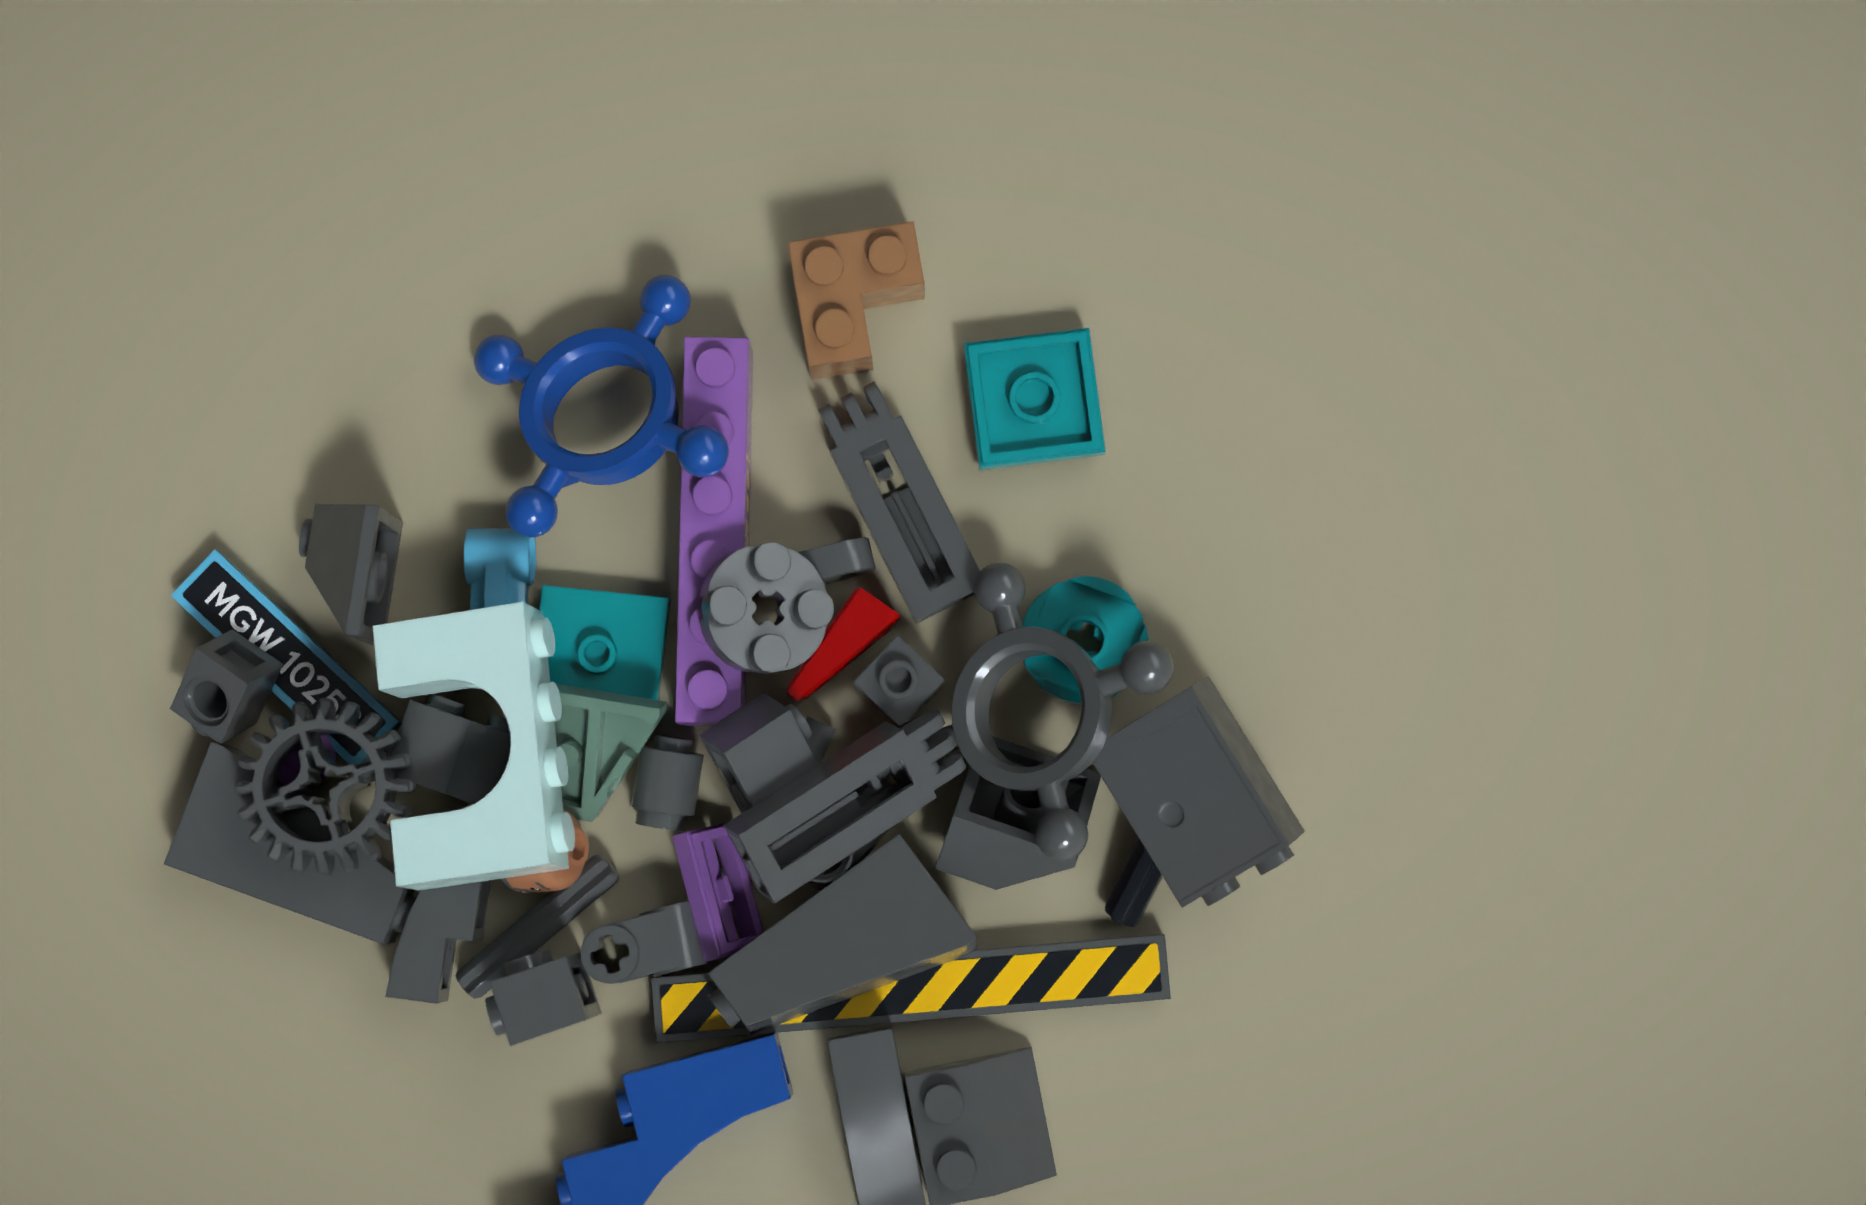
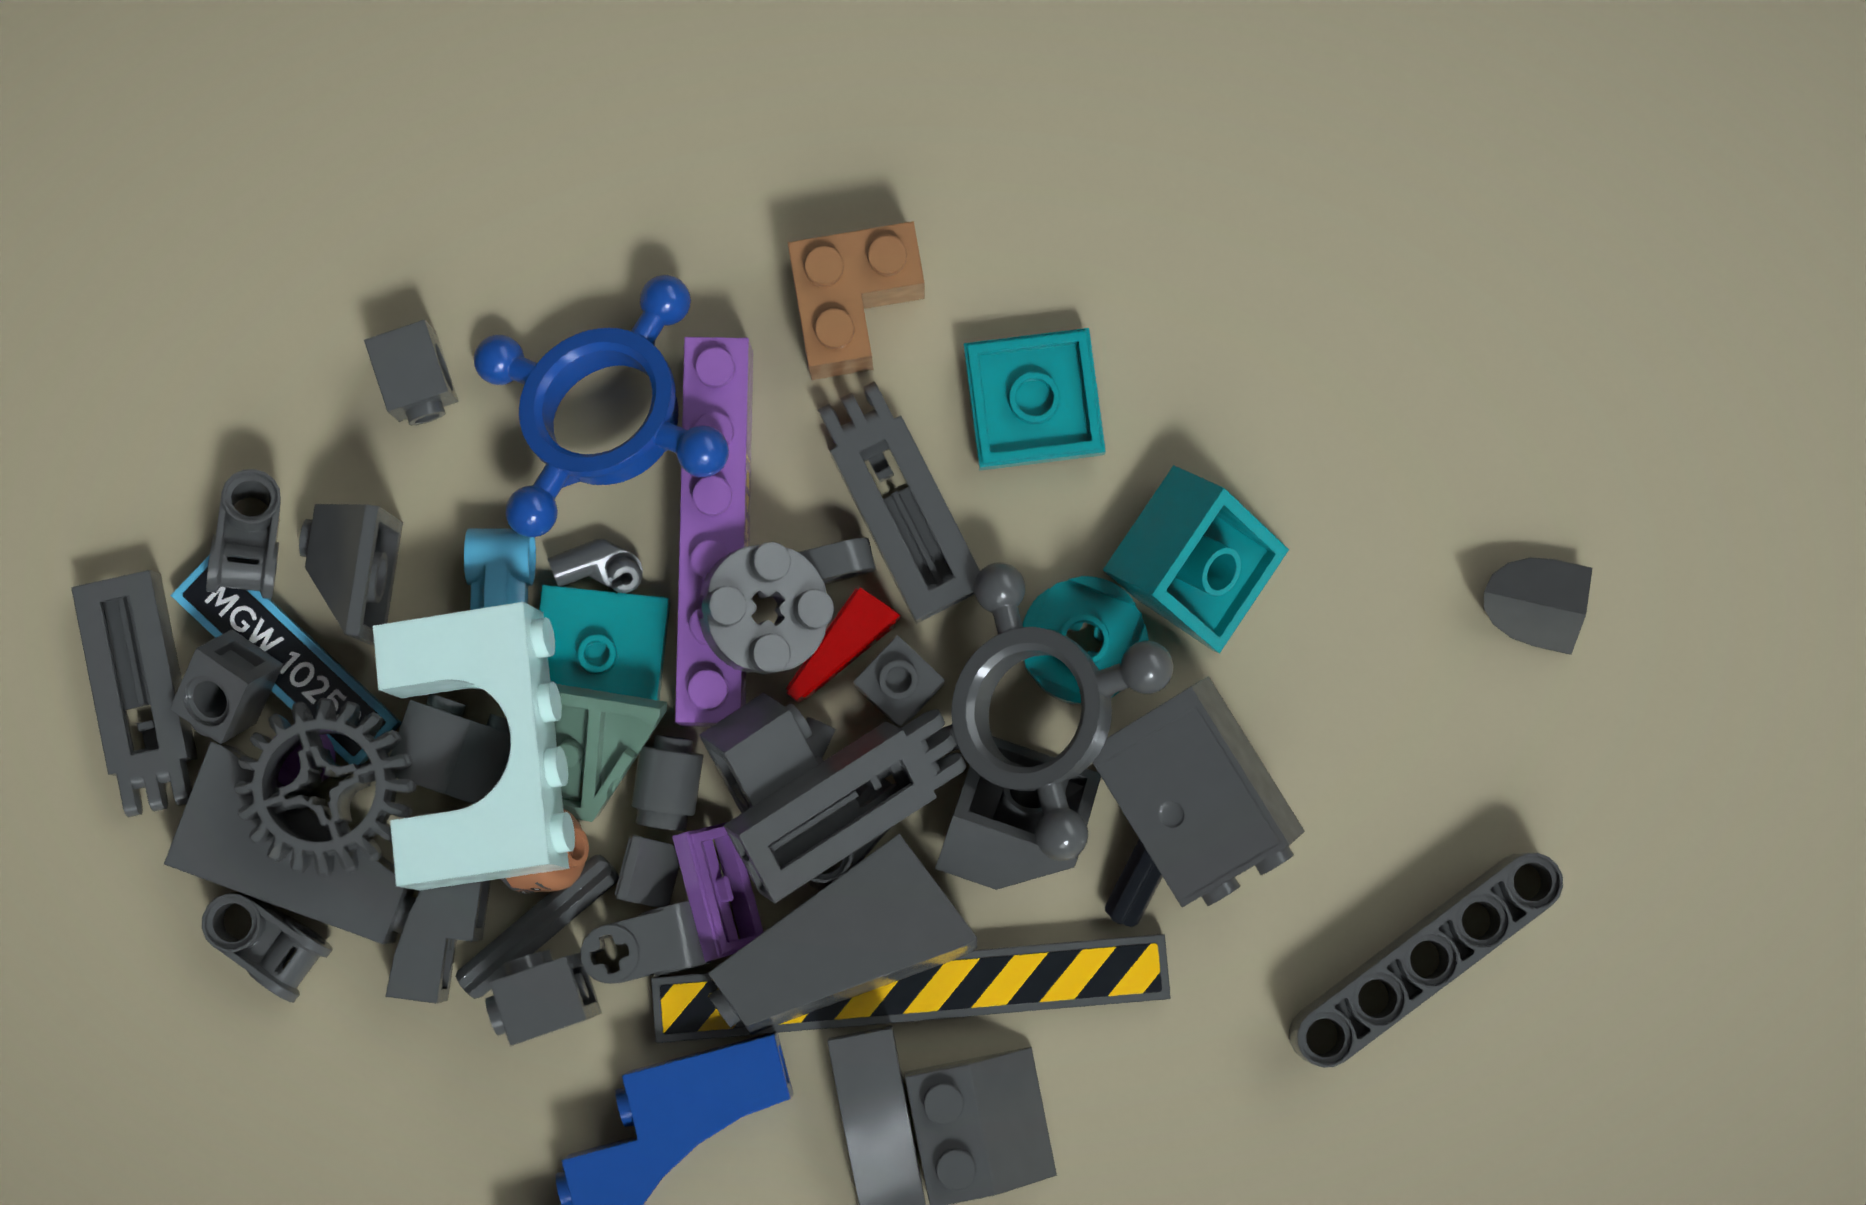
none -> dark grey hinge [71,570,198,818]
none -> dark grey piece [202,892,333,1003]
none -> dark grey piece [206,469,281,599]
none -> dark grey brick [364,319,459,425]
none -> dark grey arm [547,539,643,593]
none -> dark grey slope [615,835,680,908]
none -> teal slope [1103,465,1289,654]
none -> dark grey beam [1289,853,1563,1068]
none -> dark grey brick [1484,557,1593,655]

